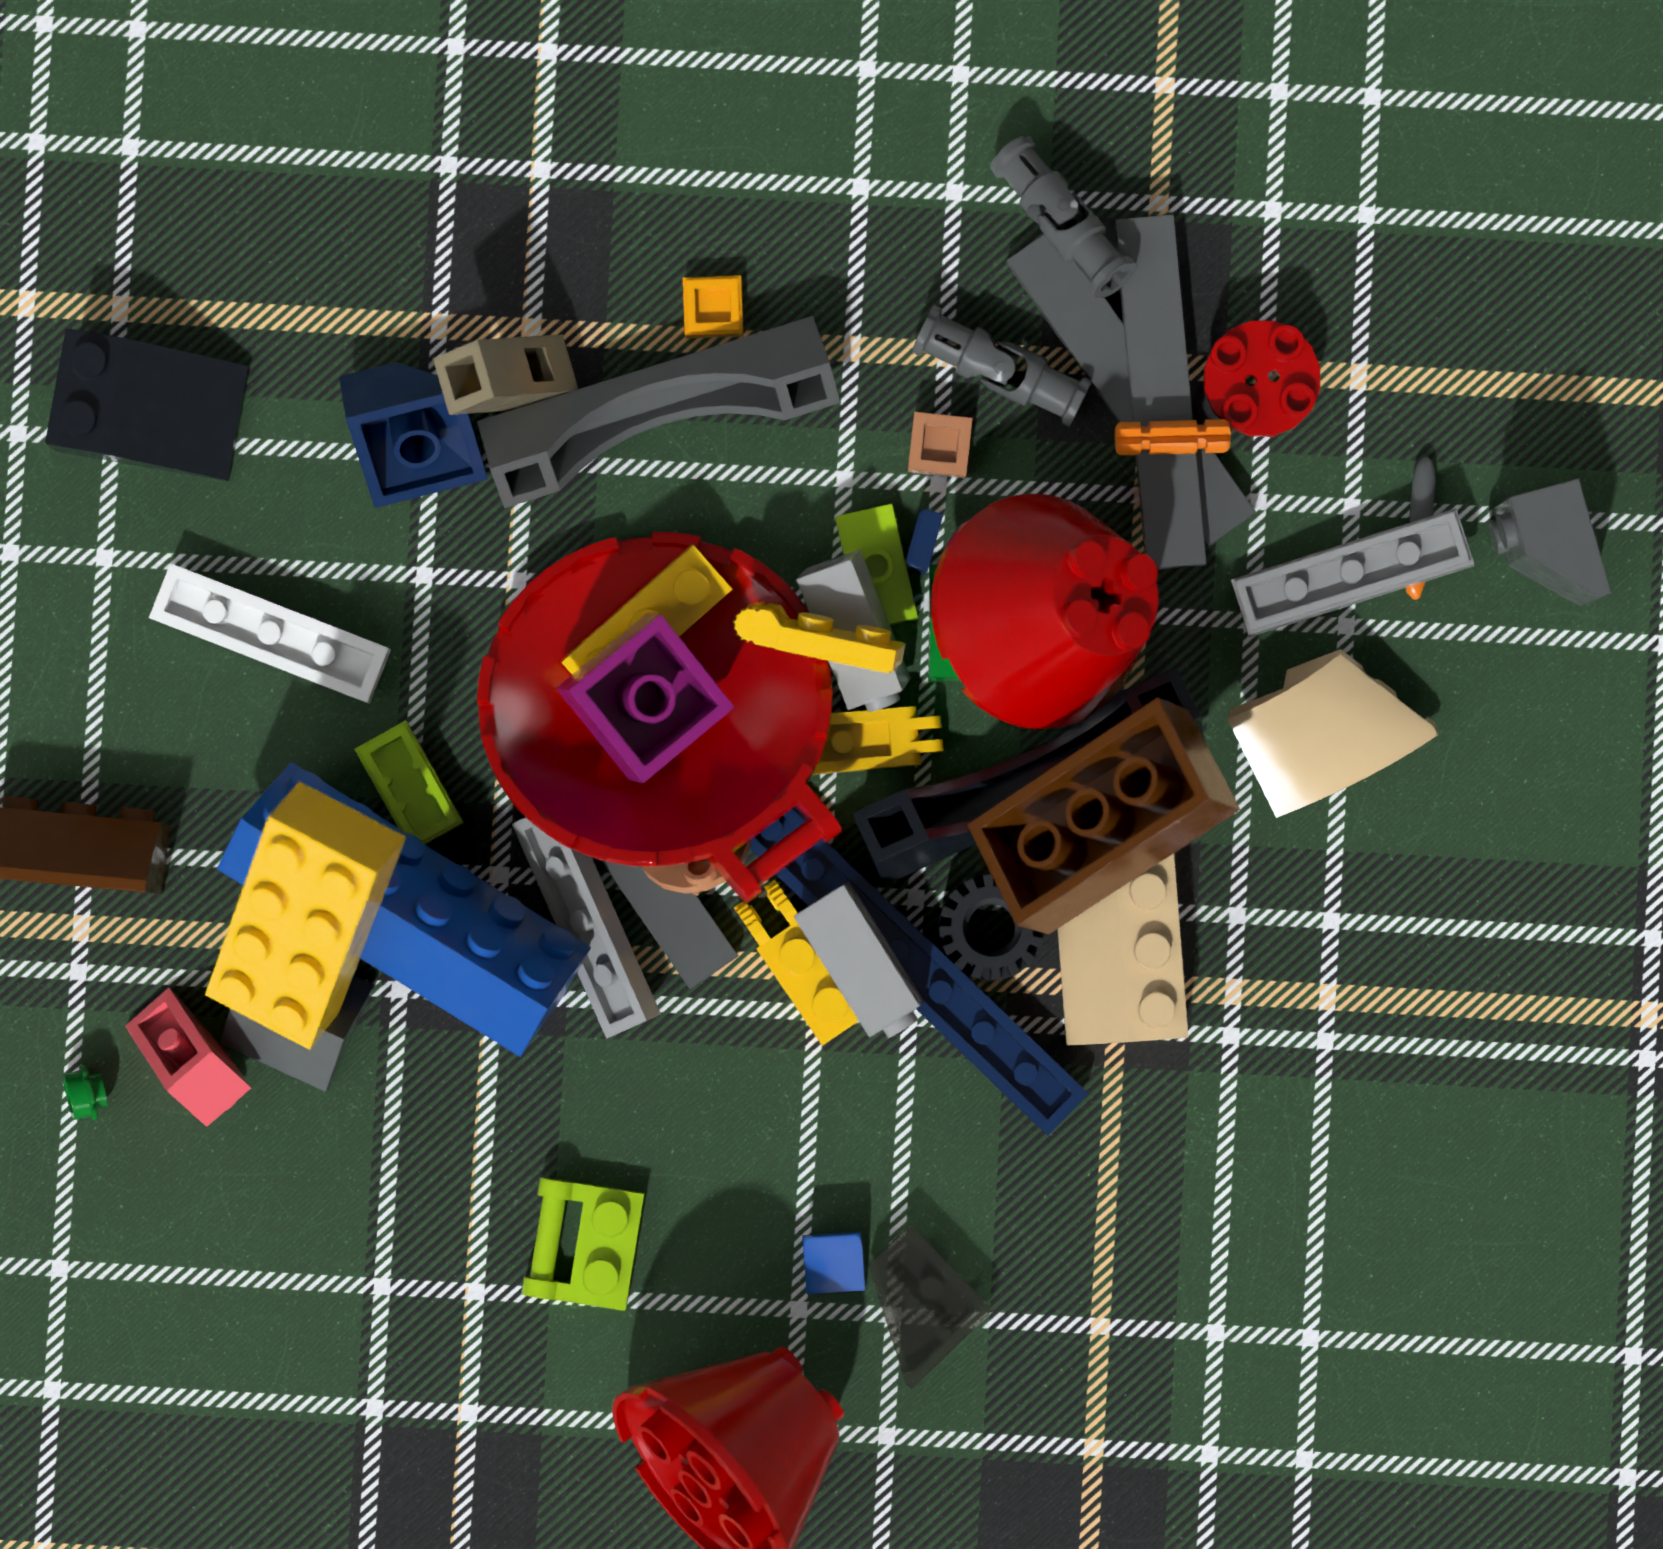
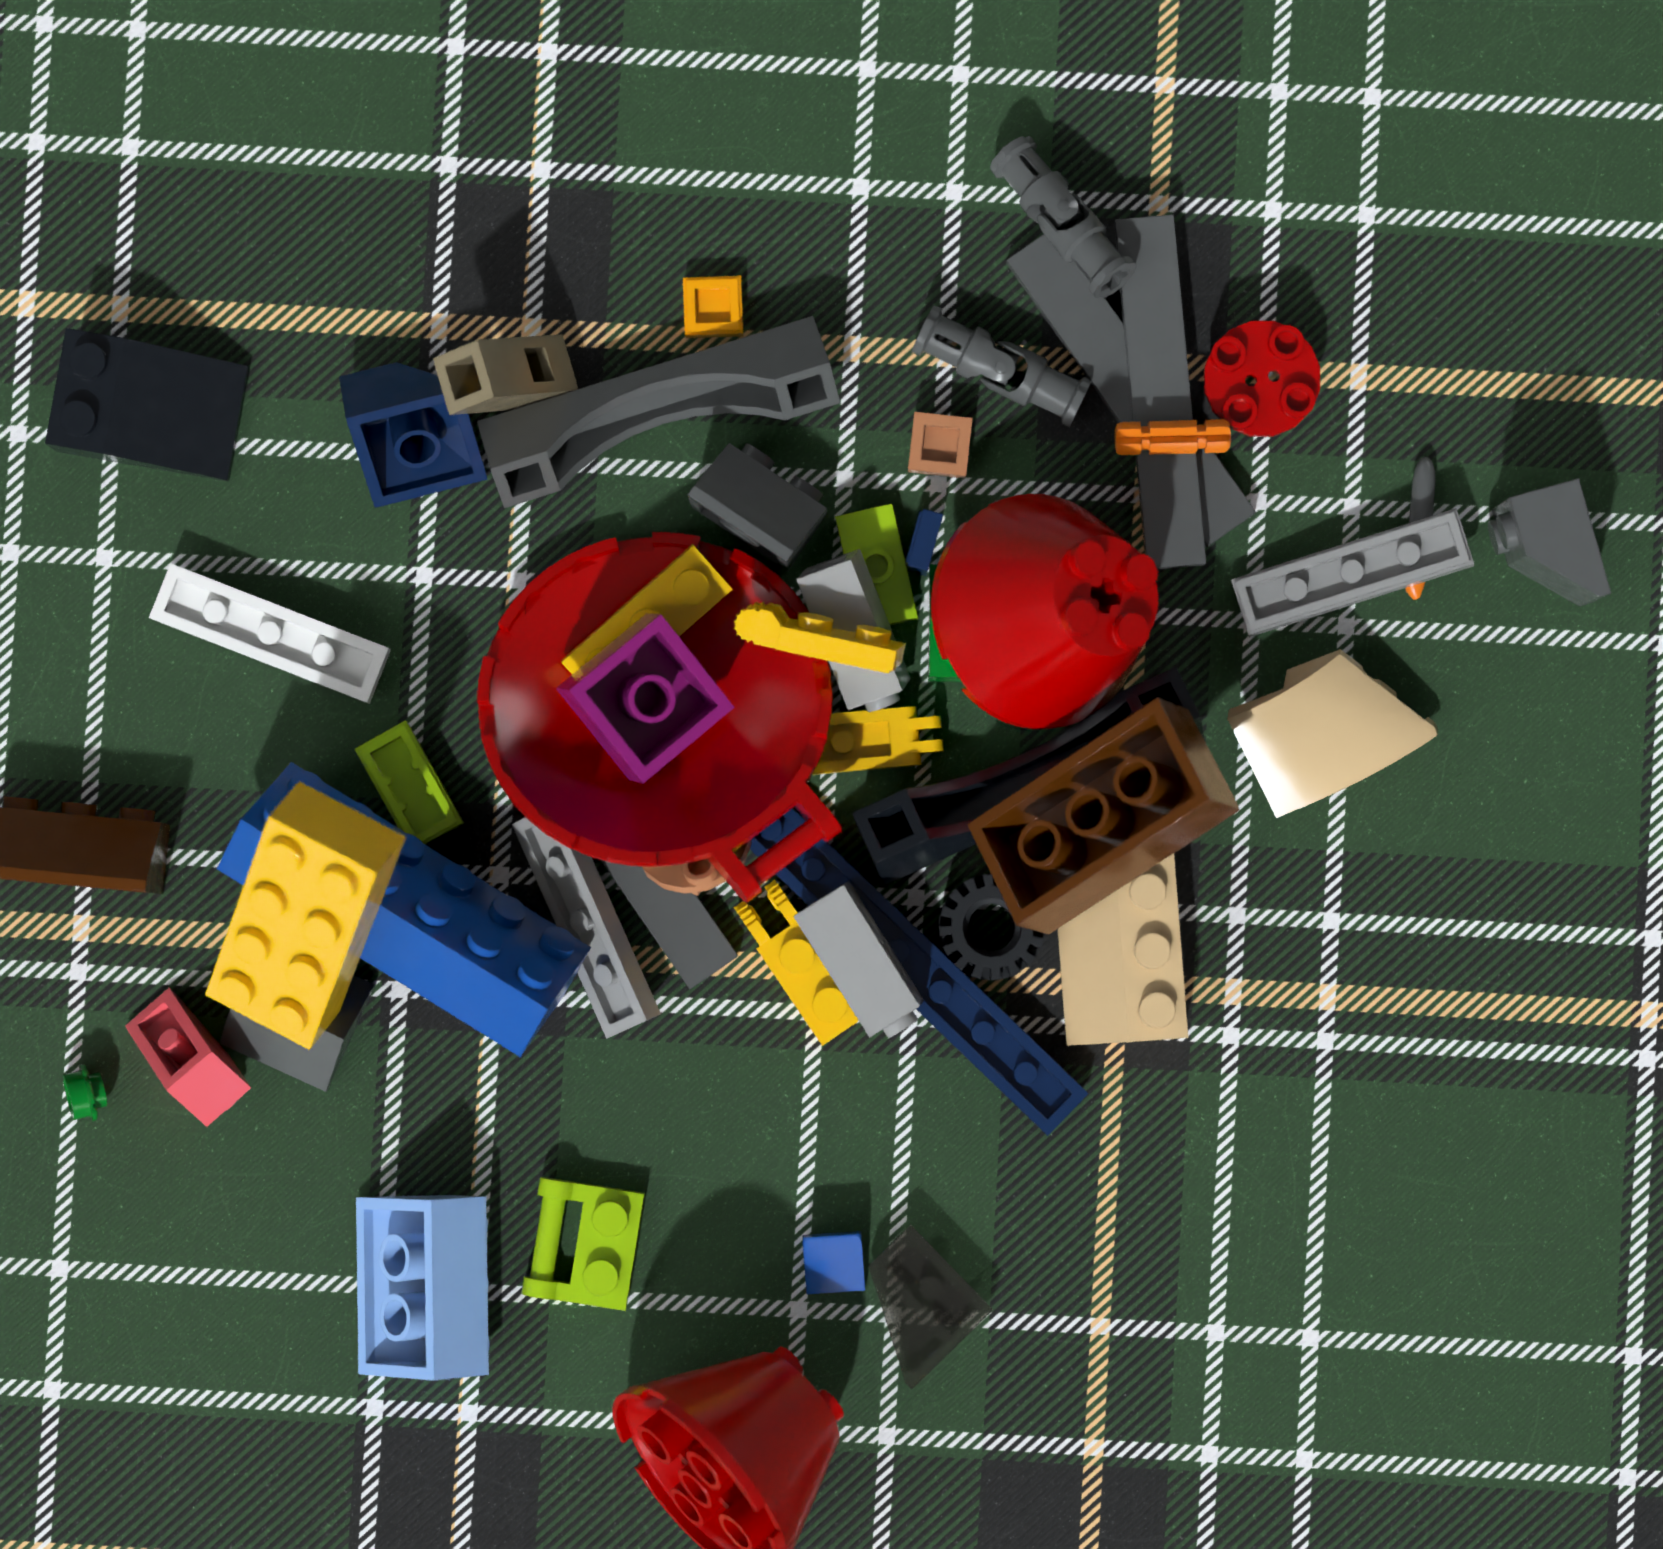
none -> light blue slope [356,1195,490,1380]
none -> dark grey slope [688,443,827,572]

